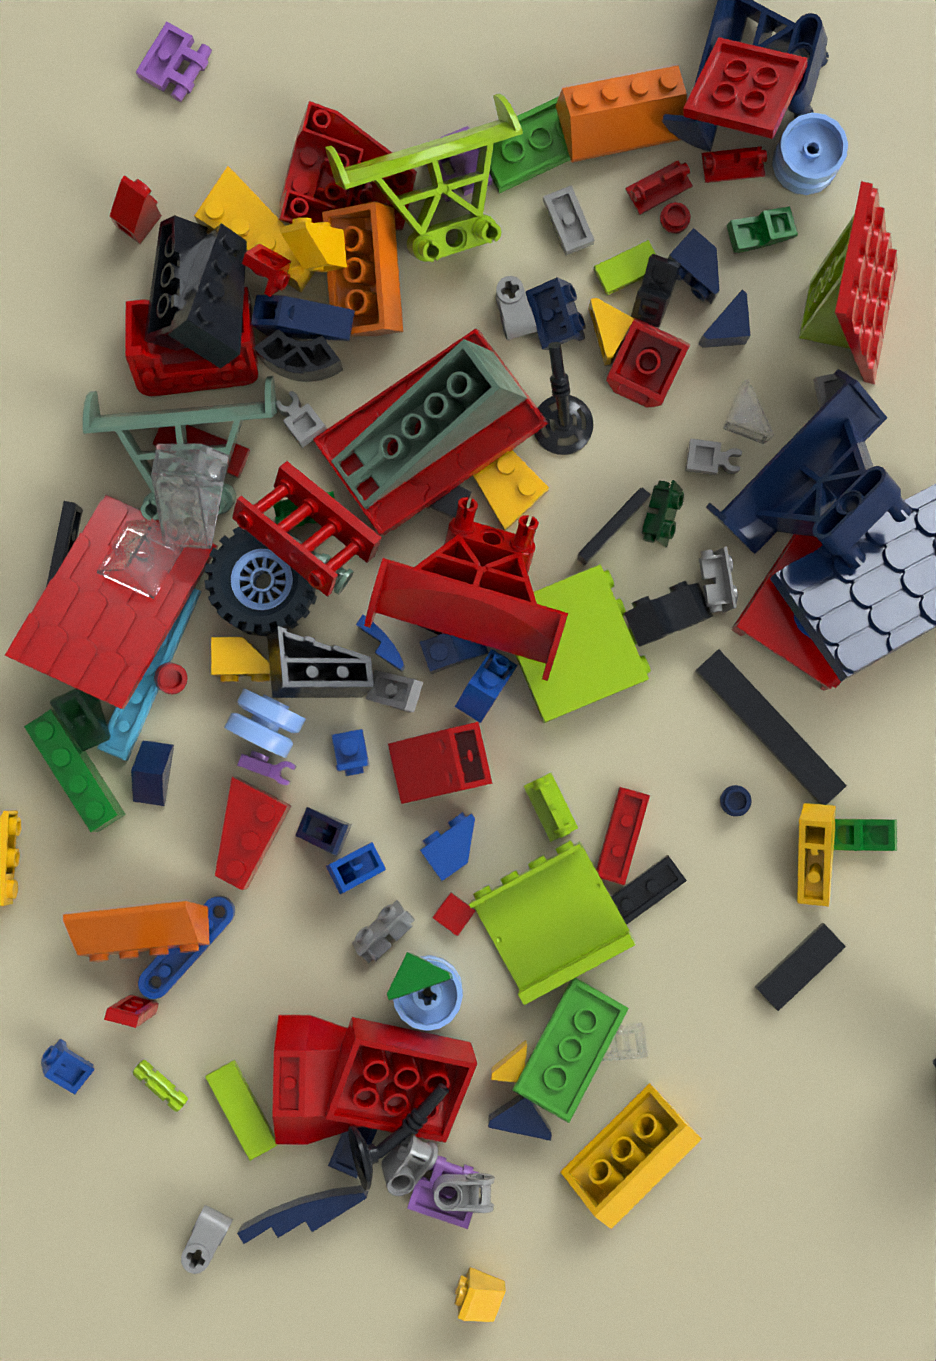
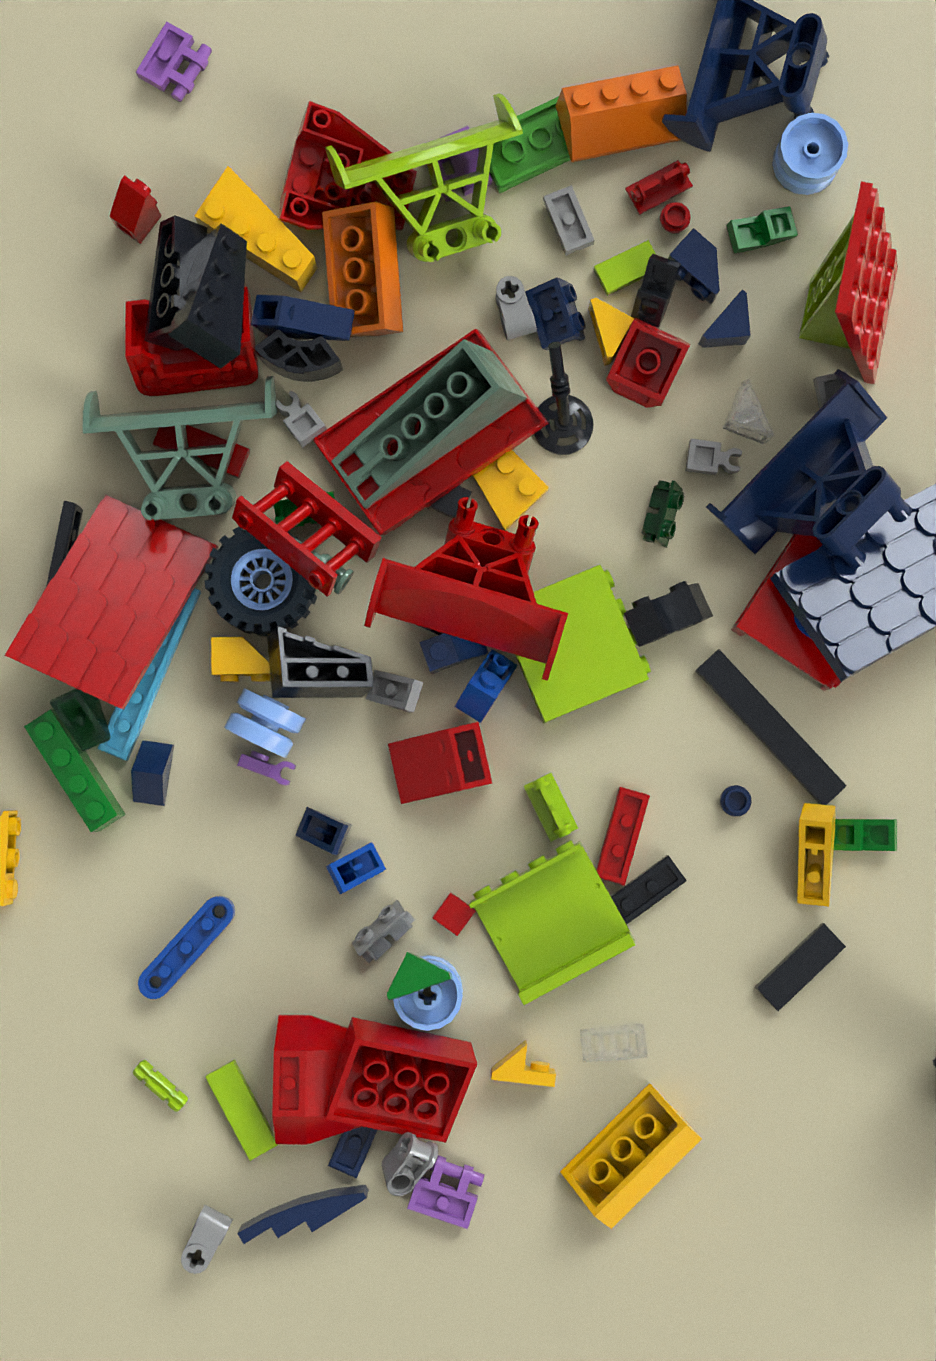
blue bracket [41,1039,95,1095] -> none
orange slope [63,901,210,962] -> none
clear slope [97,519,183,599] -> none
red tile [104,994,159,1028] -> none
clear slope [151,444,229,549] -> none
red tile [154,662,188,695] -> none
red wedge [215,777,291,891] -> none
red bracket [242,243,291,297] -> none
yellow slope [280,218,347,273] -> none
blue bracket [332,729,370,776] -> none
black dish [348,1083,449,1191] -> none
blue slope [356,615,405,672] -> none
blue slope [420,812,475,881] -> none
light grey piece [433,1173,495,1213] -> none
yellow slope [454,1267,506,1322] -> none
dark blue slope [488,1095,552,1141] -> none
bright green tile [512,978,629,1123] -> none
black tile [577,487,651,566] -> none
red plate [683,37,807,139] -> none
light grey hinge [699,547,738,613] -> none
red hinge [701,146,767,183] -> none

